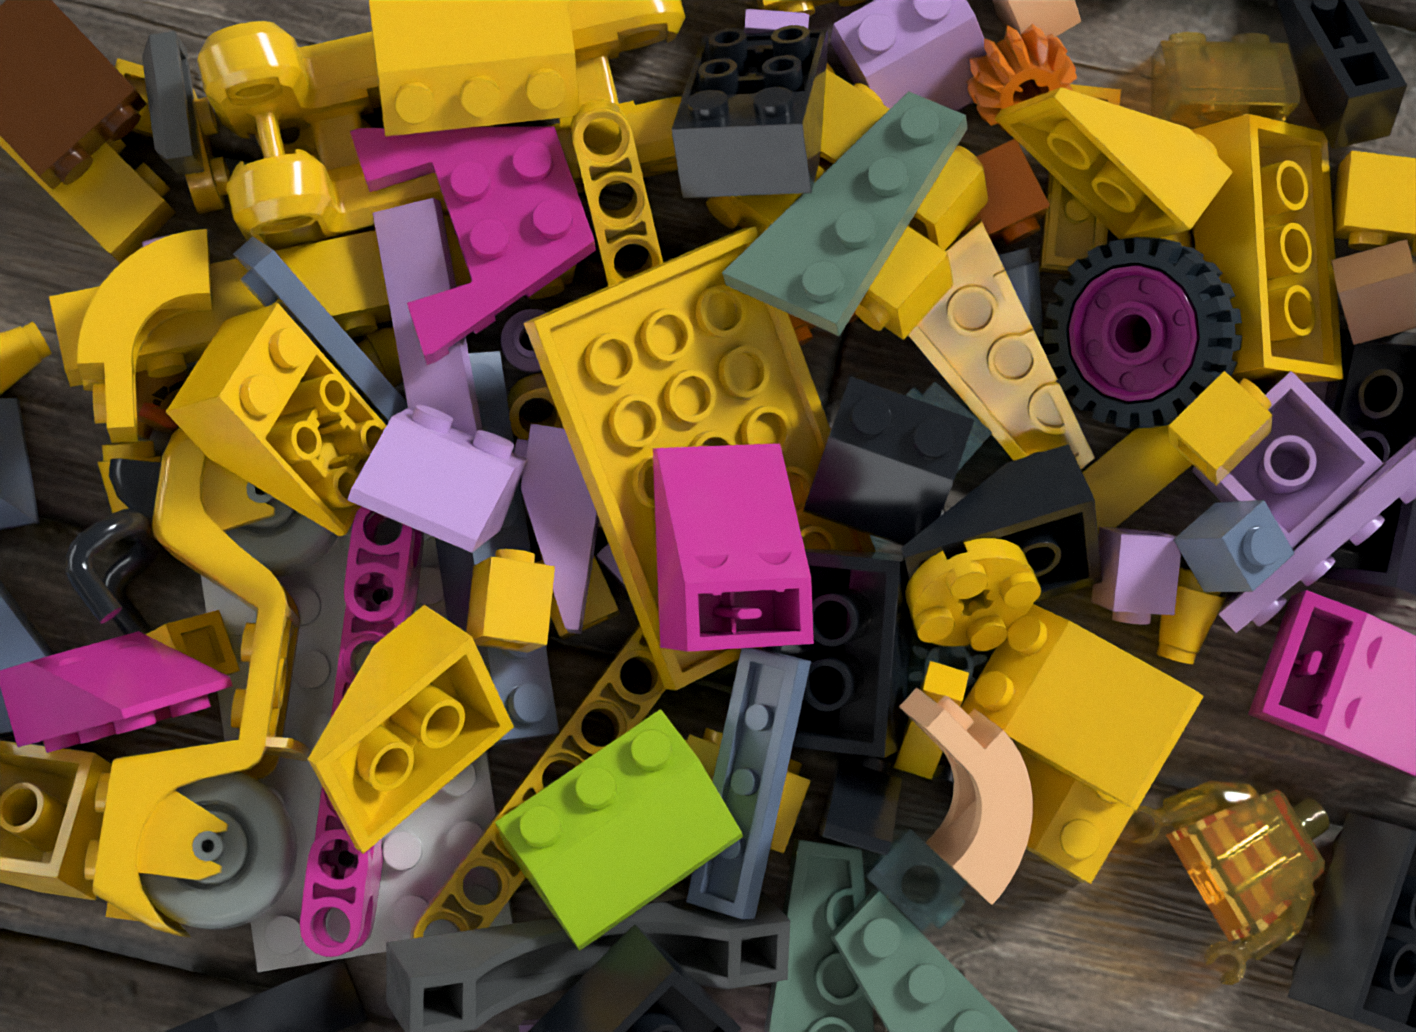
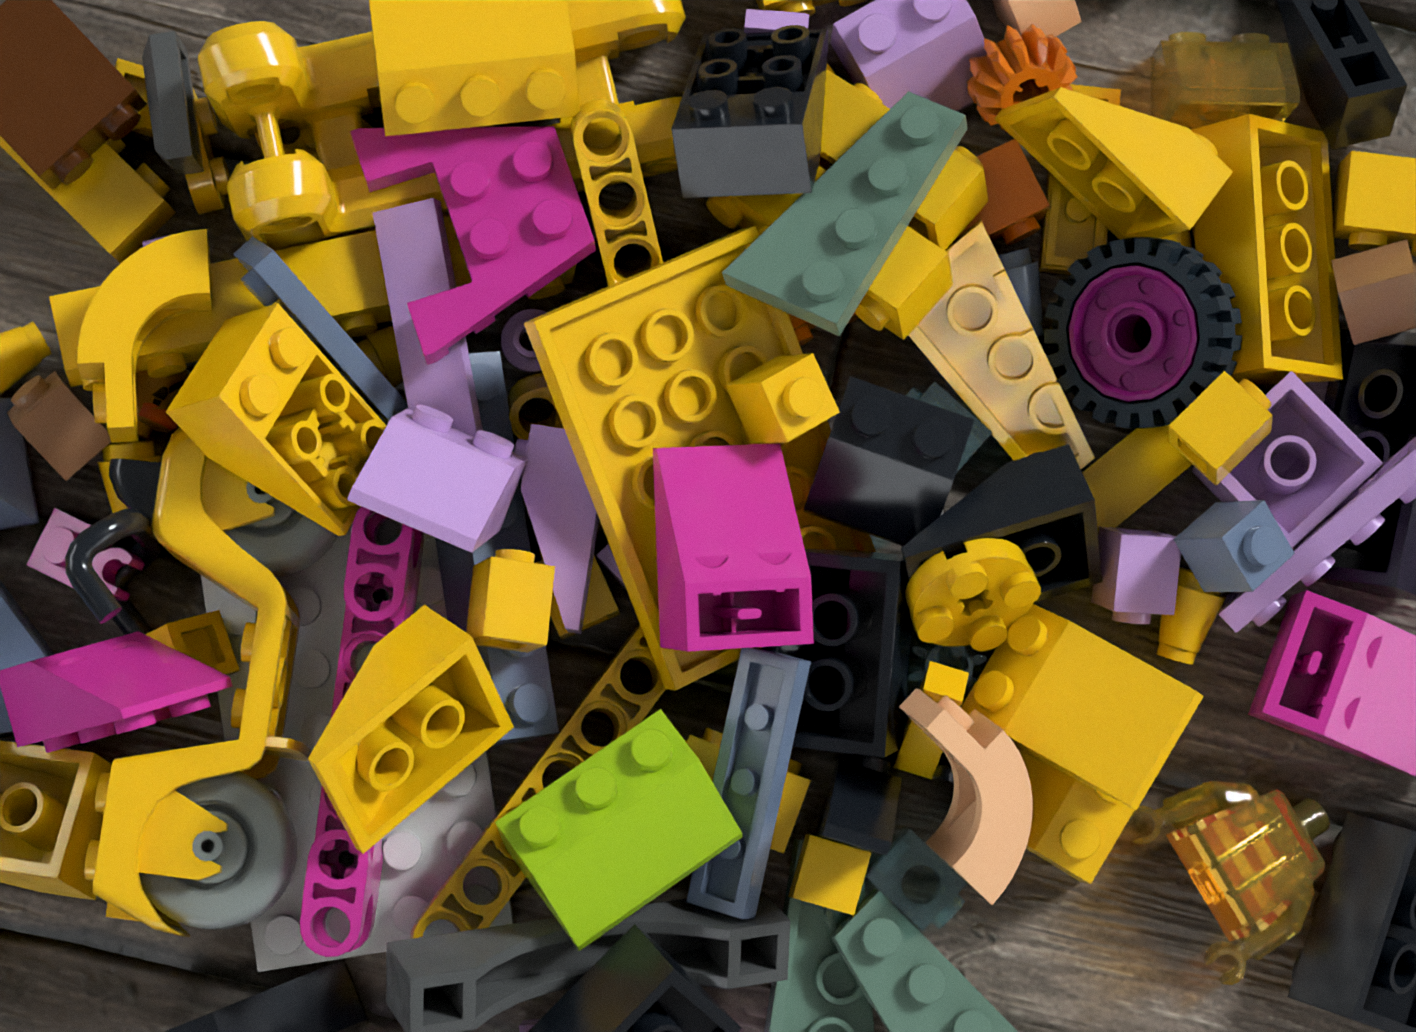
none -> medium nougat brick [7,371,111,481]
none -> dark pink plate [26,508,145,601]
none -> yellow brick [725,353,840,444]
none -> yellow tile [788,834,872,915]

